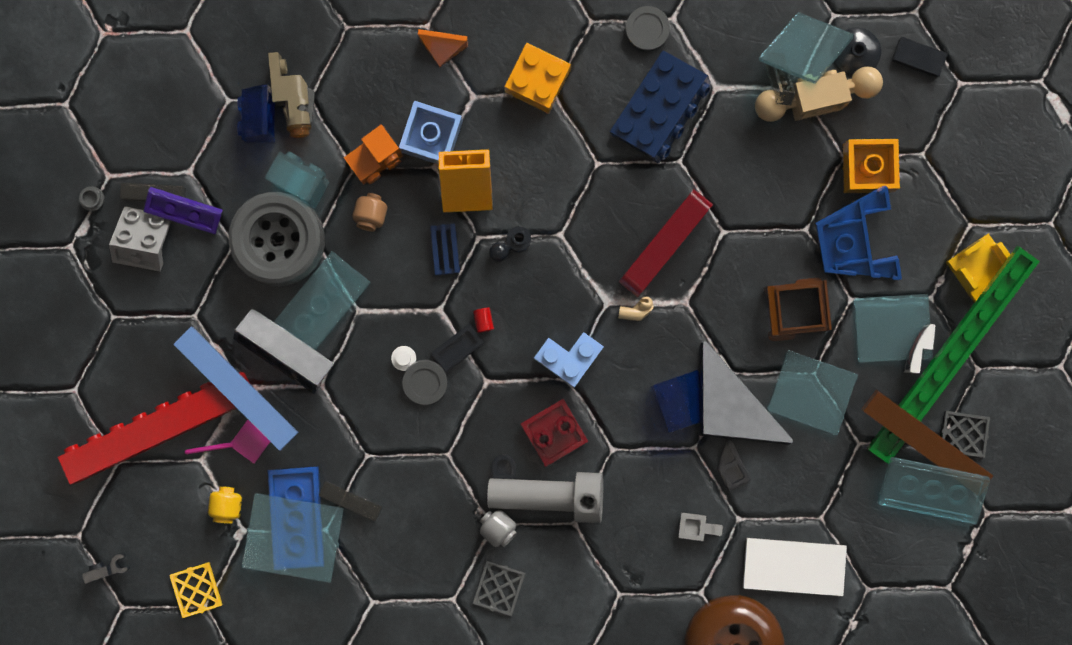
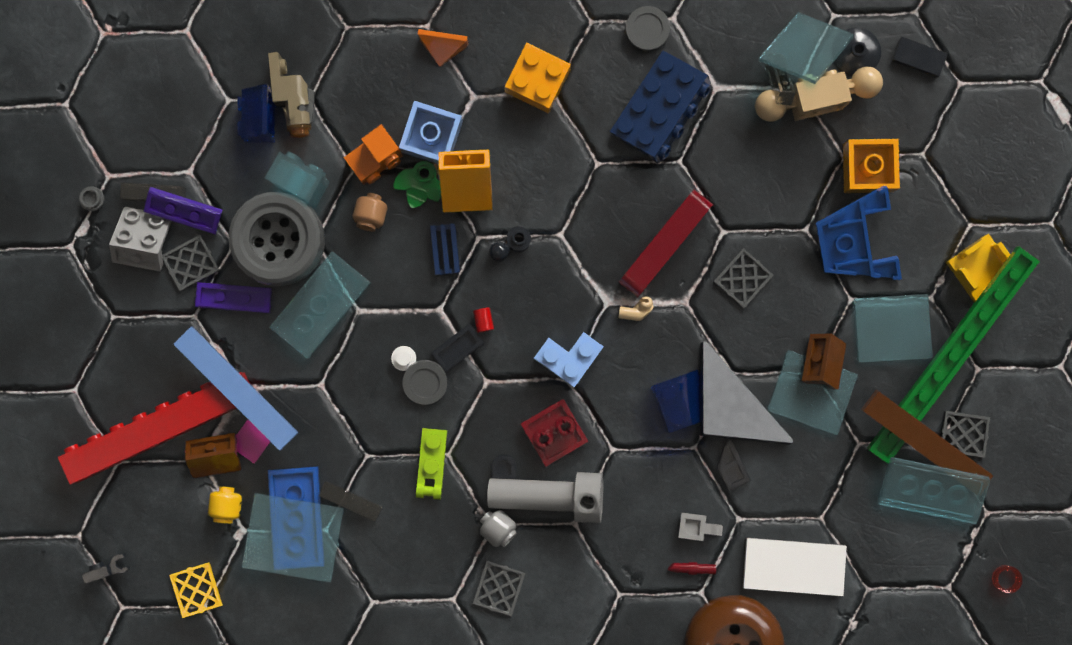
panel [233,309,333,394] -> none
reddish brown piece [763,278,832,341] -> none
white slope [904,324,935,374] -> none
none -> dark grey window [162,235,220,291]
none -> reddish brown panel [185,433,241,478]
none -> dark purple tile [195,282,272,313]
none -> green plate [393,161,441,208]
none -> lime plate [416,428,448,500]
none -> dark red piece [668,562,716,575]
none -> dark grey window [713,248,774,308]
none -> reddish brown panel [802,333,846,390]
none -> clear red piece [992,565,1022,593]

